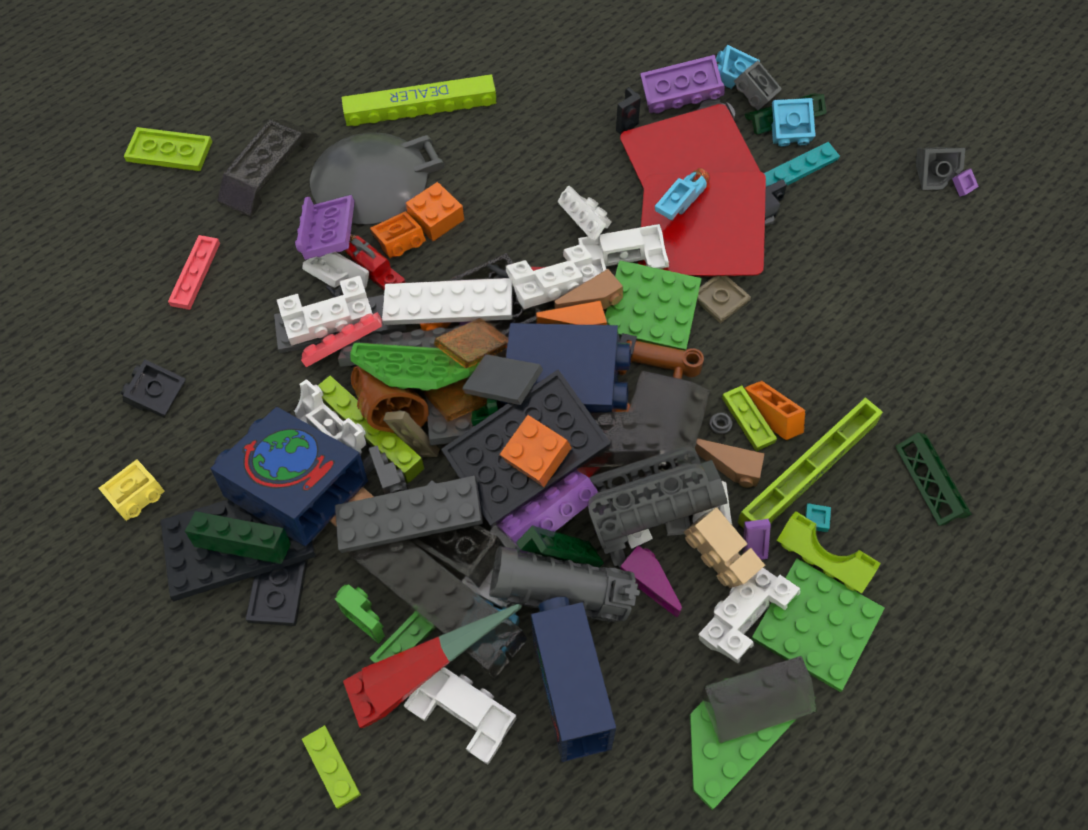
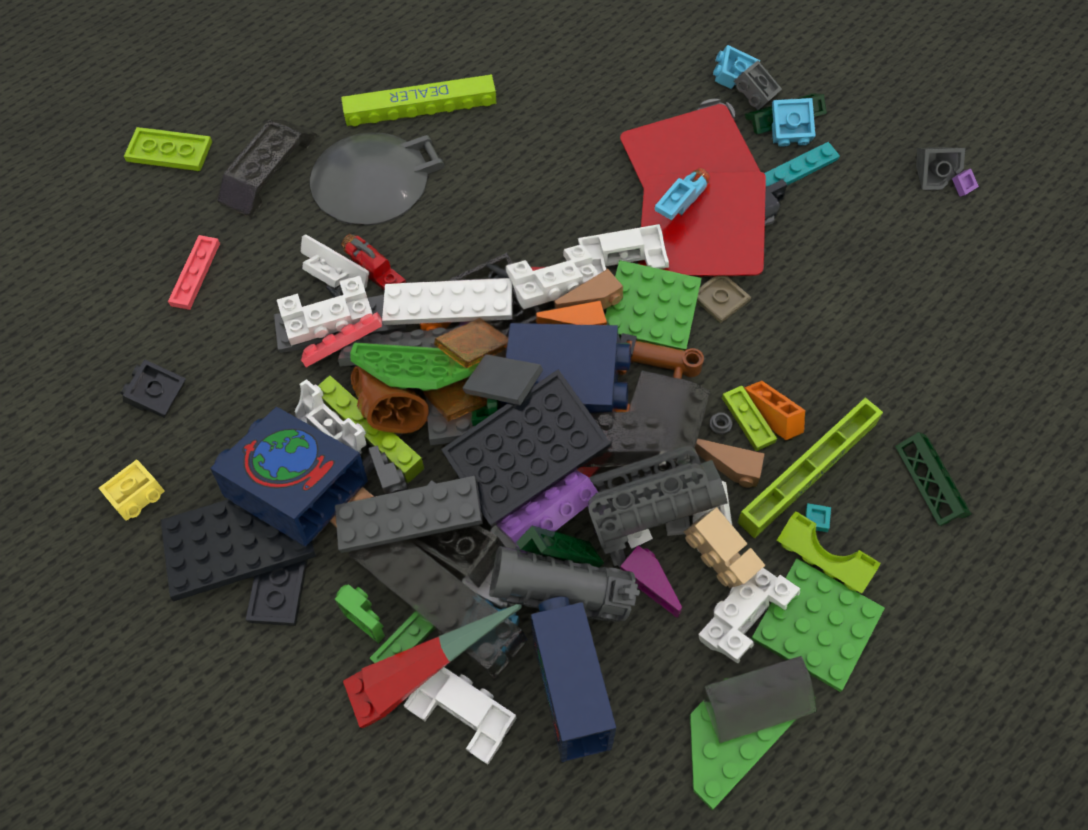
dark green brick [185,511,291,564] -> none
medium lavender bracket [295,195,355,260] -> none
lime plate [302,725,361,809] -> none
orange plate [370,211,426,258] -> none
dark tan plate [383,410,440,457] -> none
orange brick [406,182,464,241] -> none
orange brick [500,415,572,487] -> none
white bracket [558,186,611,241] -> none
black bracket [616,87,641,135] -> none
medium lavender bracket [640,55,725,113] -> none
medium lavender tile [742,519,771,560] -> none

